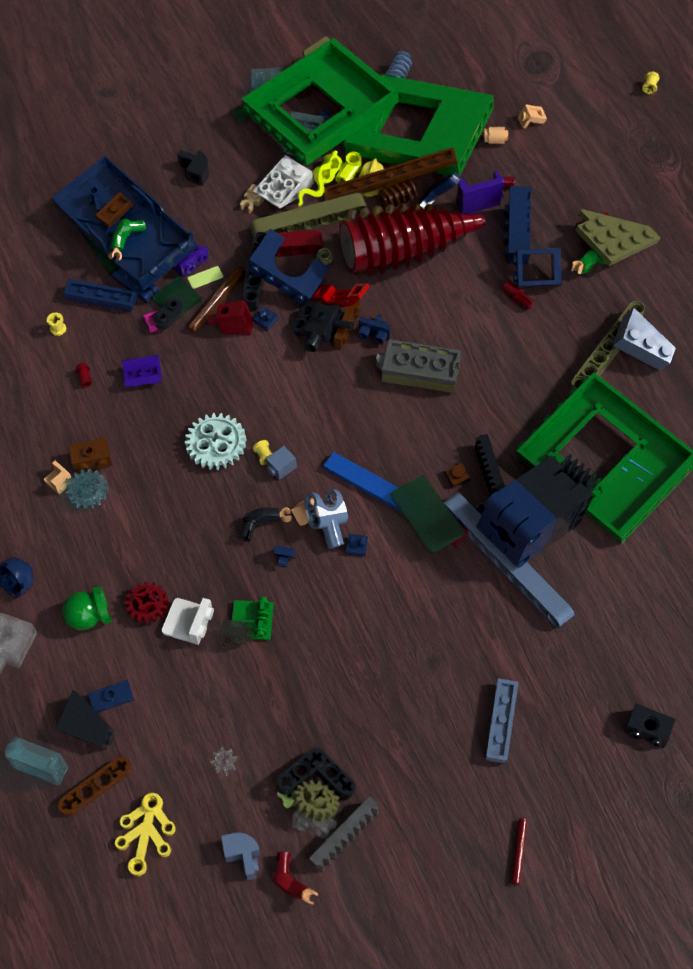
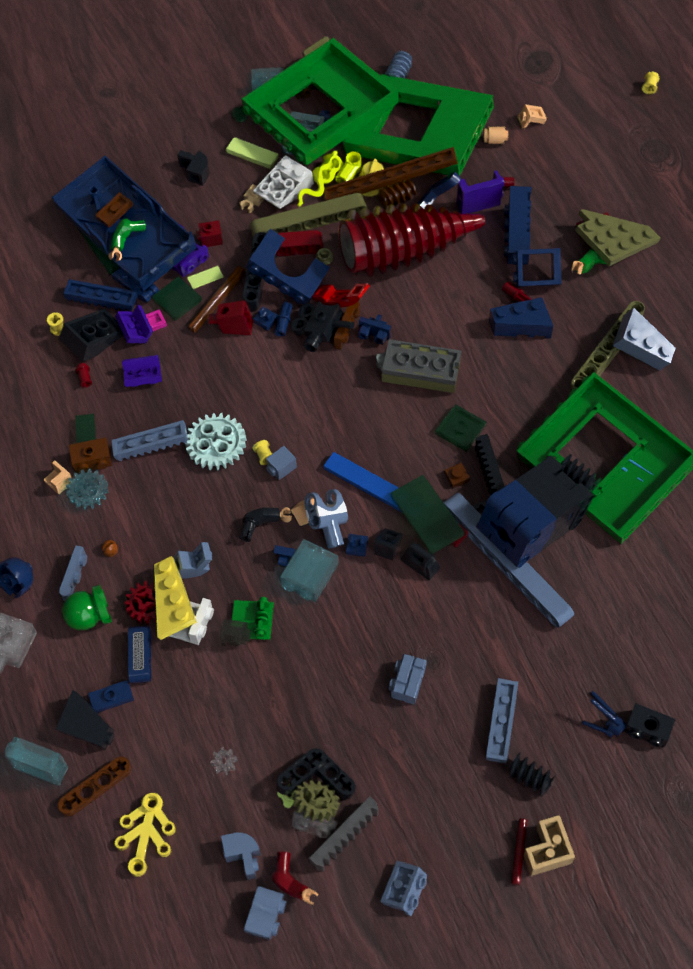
black plate [153,299,183,330] -> none
none -> black slope [59,309,124,362]
none -> sand blue plate [59,546,88,601]
none -> clear green tile [75,414,96,443]
none -> dark orange hinge [102,540,118,557]
none -> sand blue gear [112,420,188,461]
none -> dark purple bracket [115,305,153,343]
none -> dark blue beam [128,626,151,683]
none -> light yellow wing [154,556,197,640]
none -> sand blue brick [173,542,212,578]
none -> dark red brick [196,220,223,247]
none -> yellowish green tile [226,137,279,169]
none -> sand blue brick [244,886,287,940]
none -> dark blue axle [274,302,292,337]
none -> clear light blue brick [280,539,339,602]
none -> black slope [375,528,403,561]
none -> sand blue bracket [380,861,427,916]
none -> sand blue brick [389,654,427,704]
none -> black piece [401,543,440,580]
none -> clear green tile [435,404,487,452]
none -> dark blue wedge [489,297,553,338]
none -> black piece [509,752,557,797]
none -> tan brick [523,815,575,876]
none -> dark blue plant [582,691,627,737]

